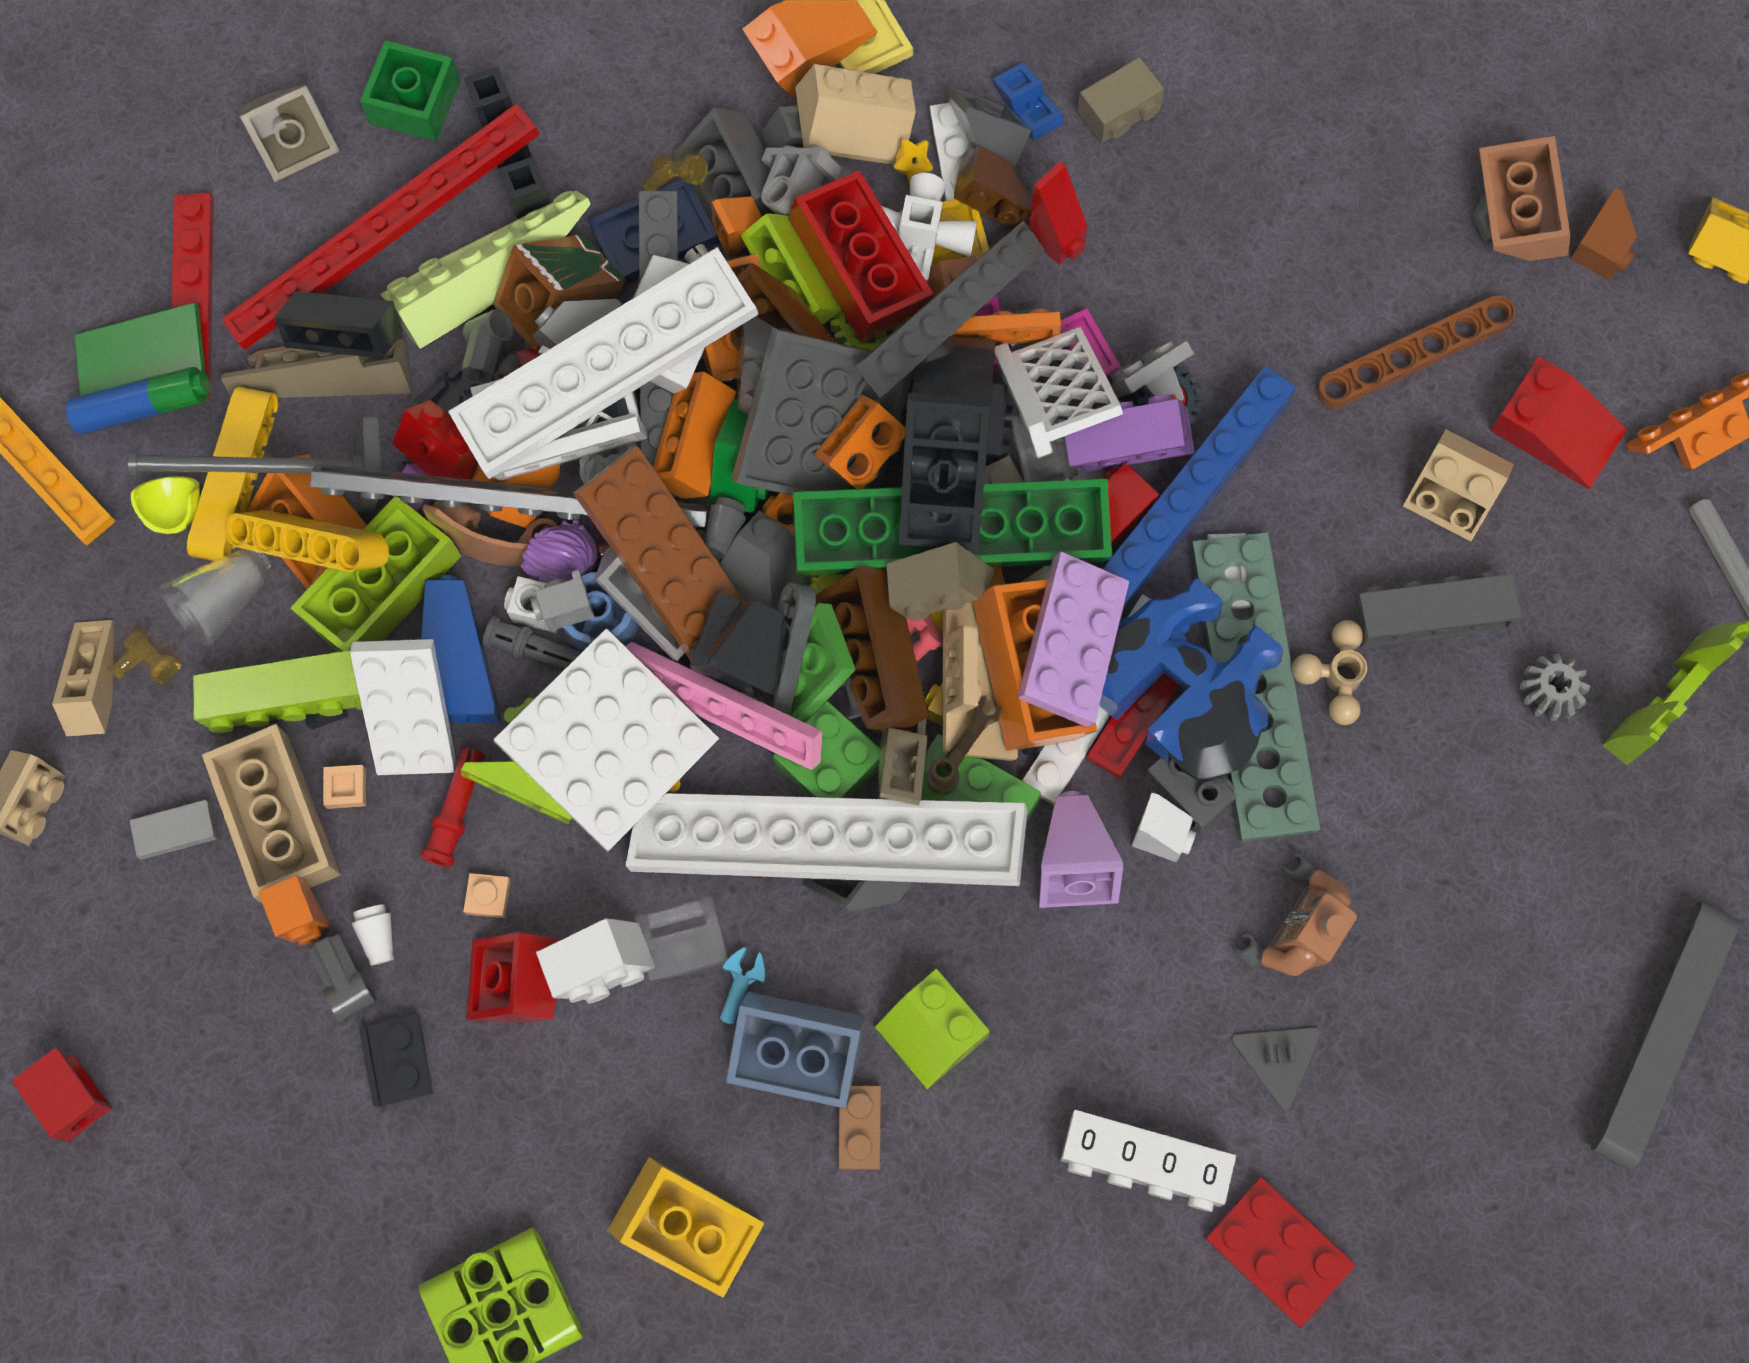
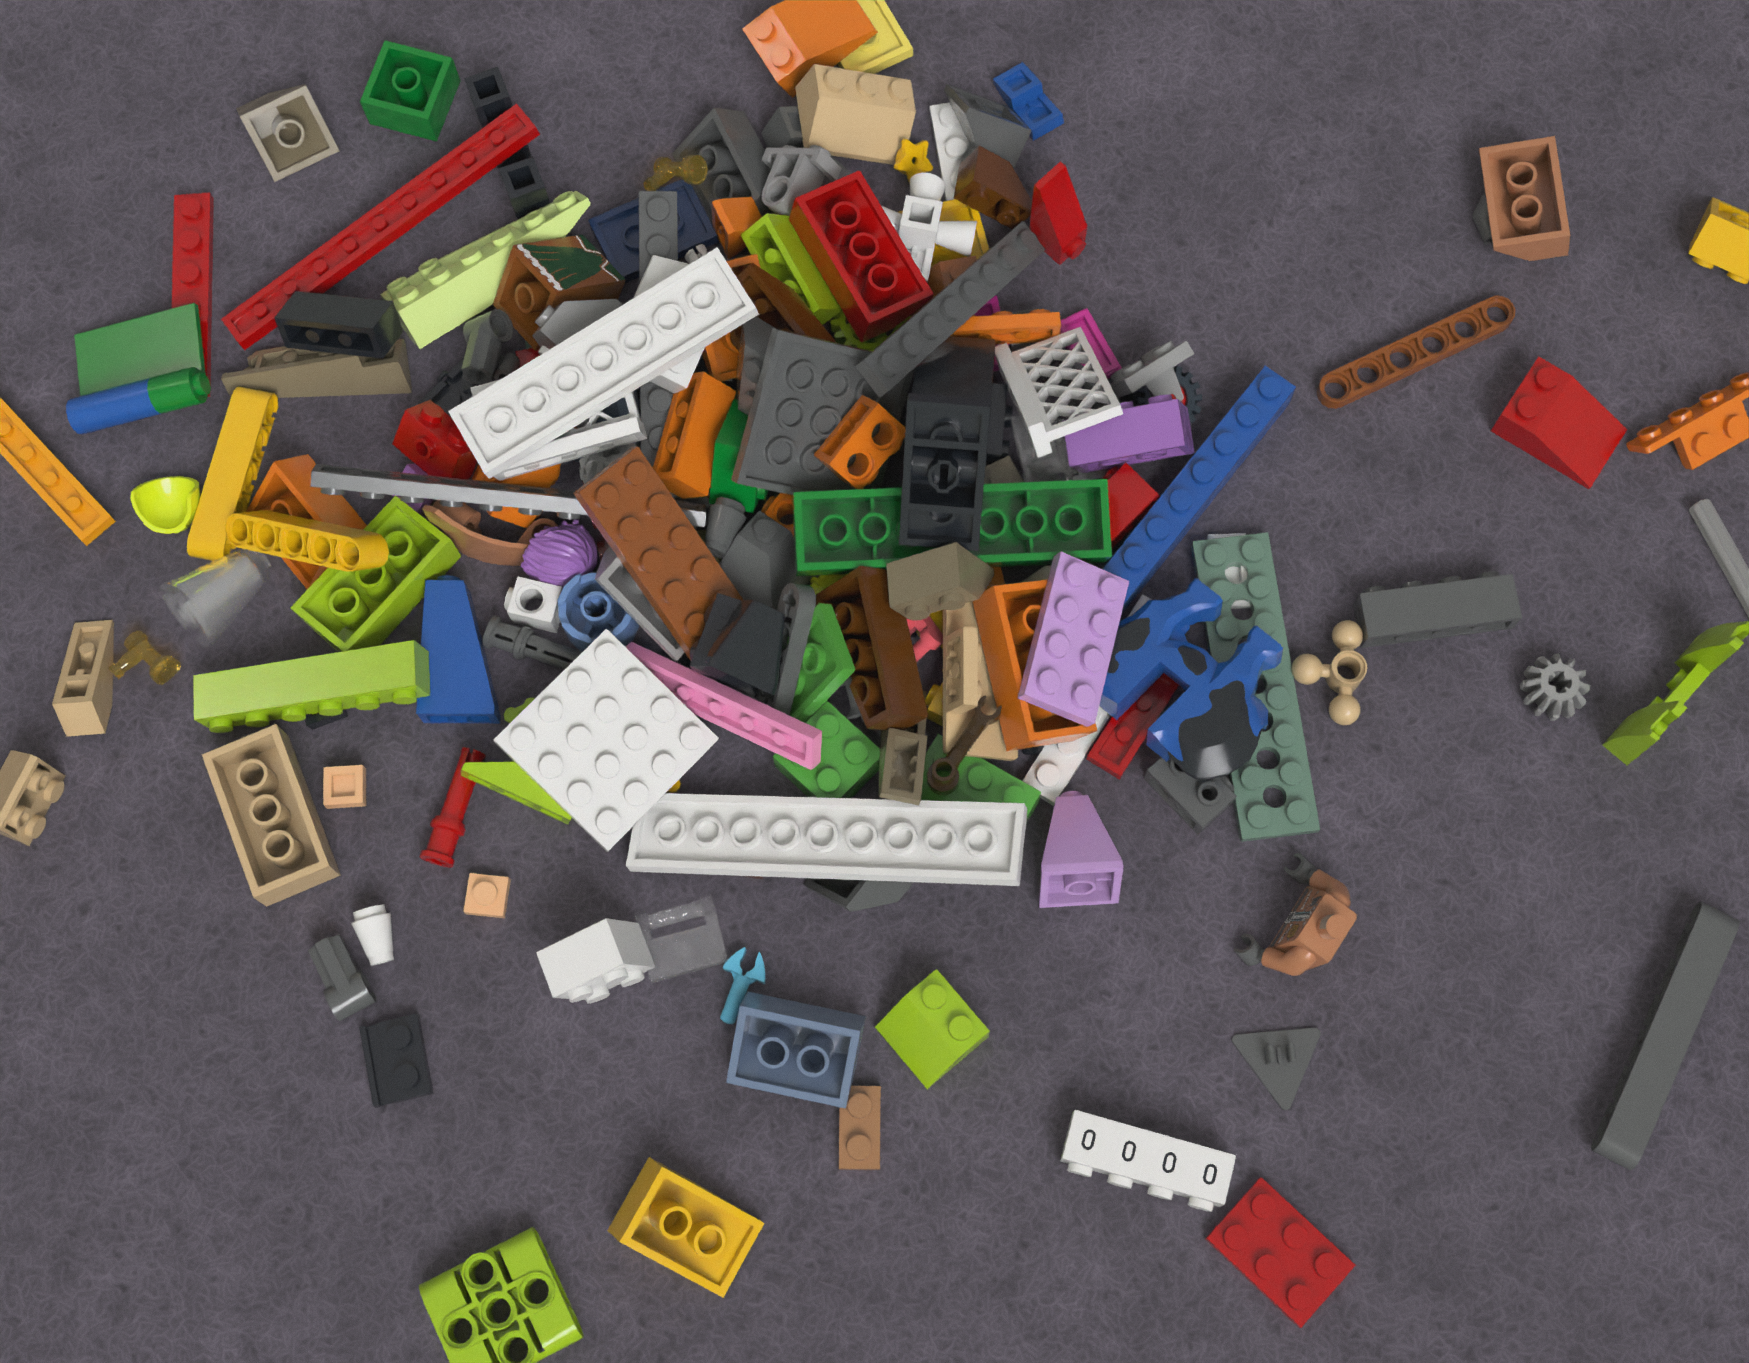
red piece [13,1049,112,1142] -> none
dark grey tile [127,417,381,516] -> none
light grey tile [130,799,218,860] -> none
orange slope [258,875,330,946] -> none
white plate [350,639,456,775] -> none
red slope [466,932,559,1022] -> none
light grey brick [530,570,595,631] -> none
dark tan brick [1077,57,1165,143] -> none
white slope [1132,793,1196,862] -> none
tan slope [1403,429,1514,541] -> none
dark orange slope [1571,187,1637,281] -> none

